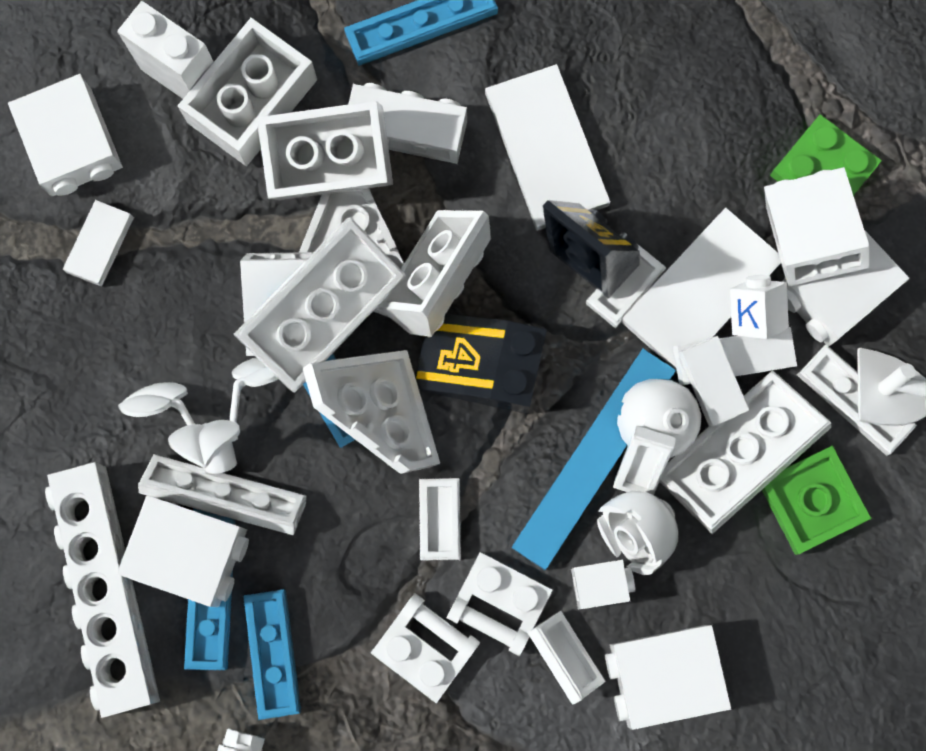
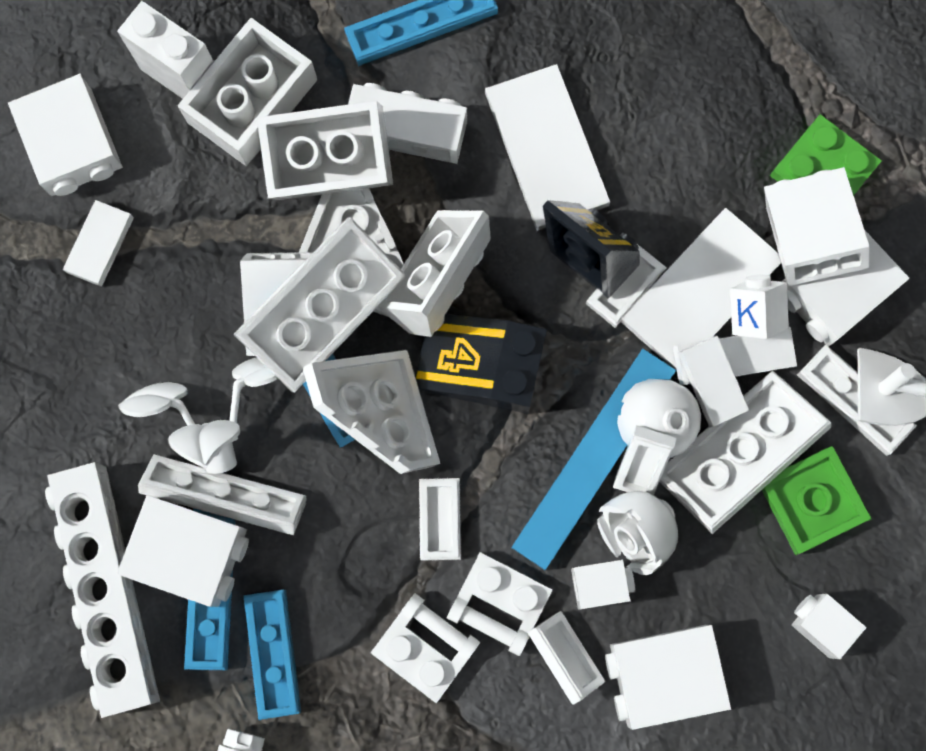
none -> white brick [792,594,866,659]

